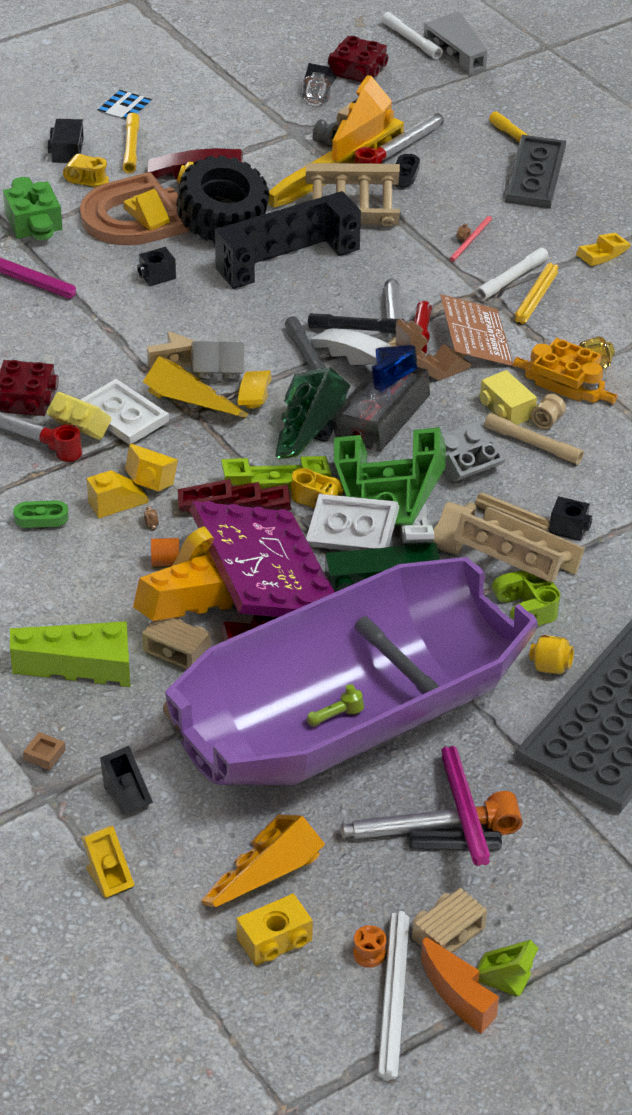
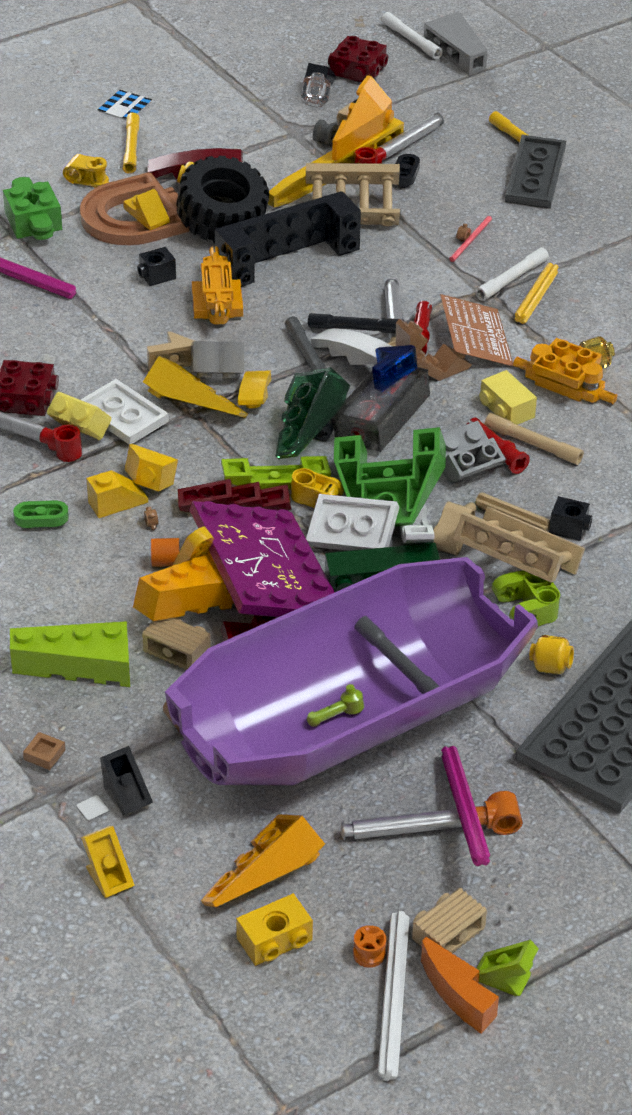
black brick [48,119,84,163] -> none
black axle [409,830,502,850] -> none
tan wheel [531,394,566,429] -> none
yellow slope [576,233,631,266] -> none
none -> white sticker [77,795,109,820]
none -> light orange piece [192,246,243,324]
none -> red pin [466,417,530,474]

